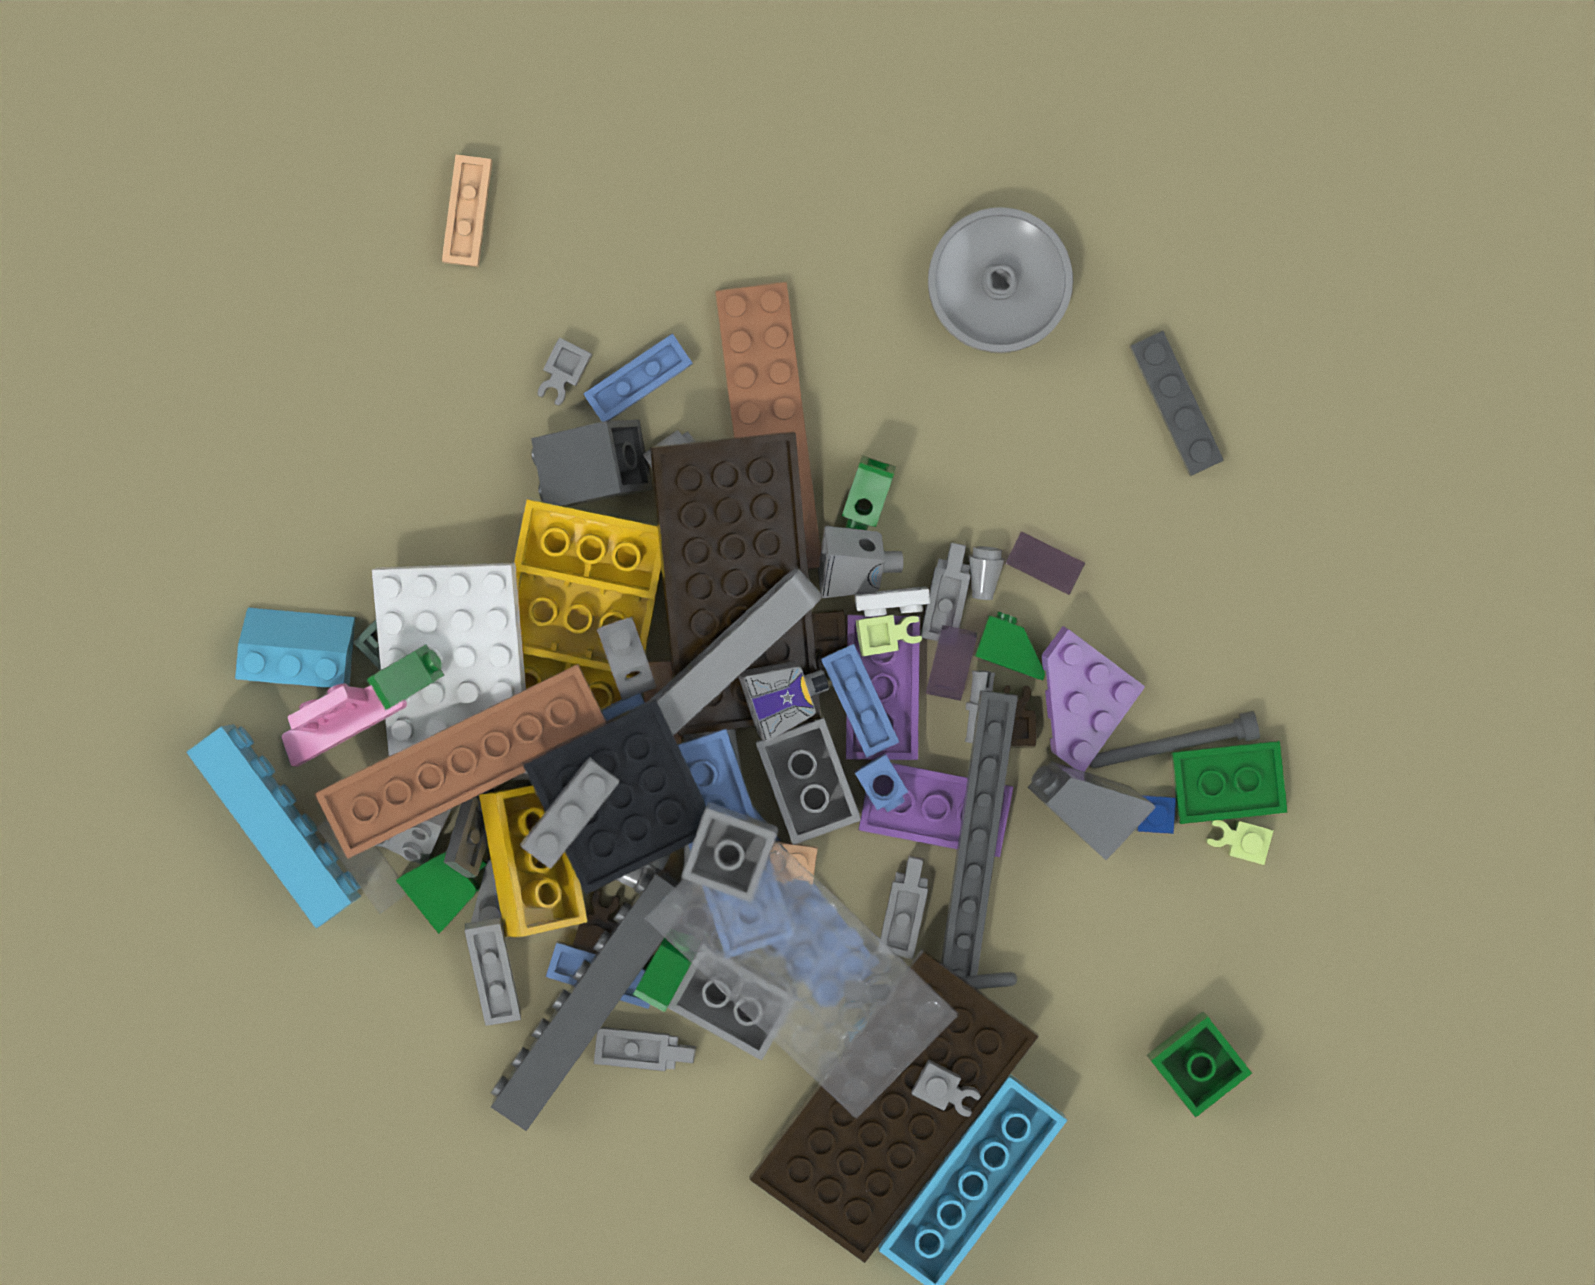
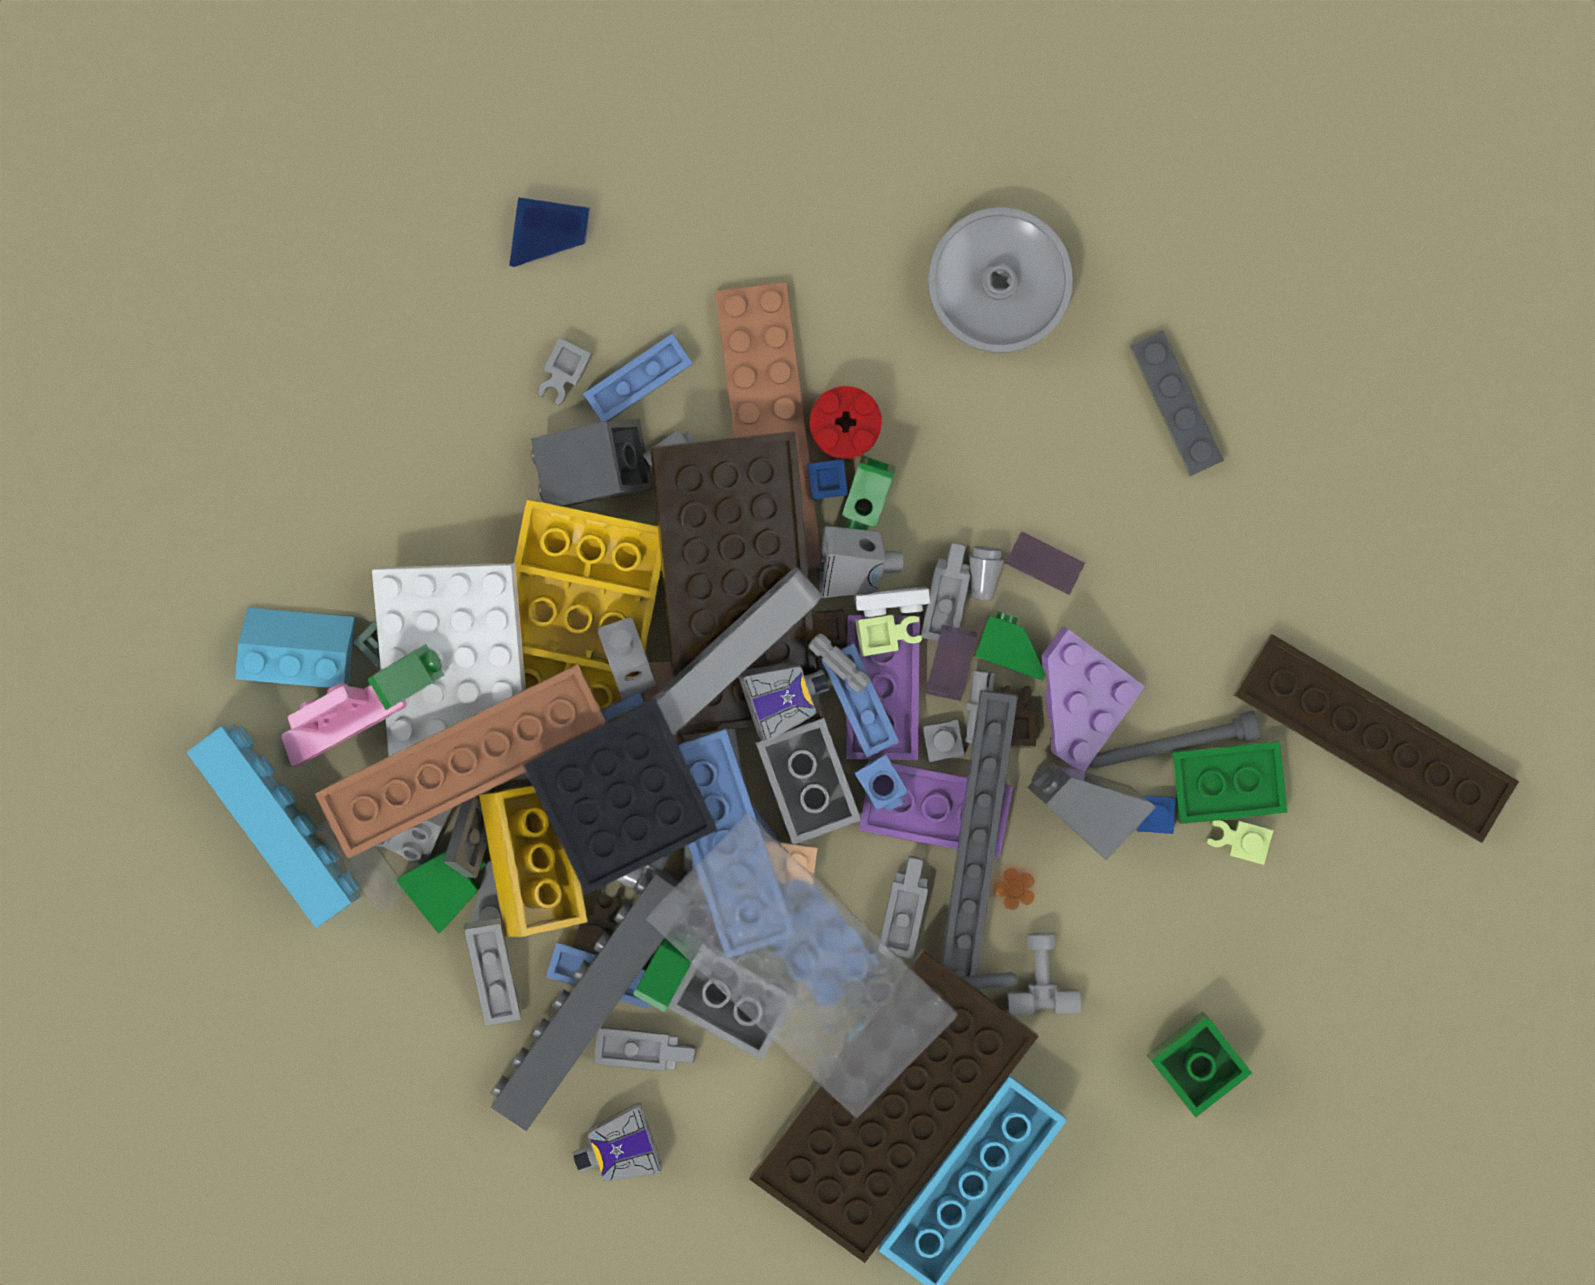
light nougat plate [442,154,493,268] -> none
light grey plate [521,757,619,869] -> none
light grey brick [682,802,777,903] -> none
light grey plate [911,1059,980,1117] -> none
none -> clear blue wing [509,197,591,267]
none -> torso [573,1102,663,1181]
none -> blue plate [808,459,848,500]
none -> light grey axle [809,633,870,693]
none -> red brick [810,386,882,460]
none -> light grey plate [922,720,965,762]
none -> clear orange plant [994,868,1035,910]
none -> light grey bar [1006,933,1081,1015]
none -> dark brown plate [1233,634,1519,843]

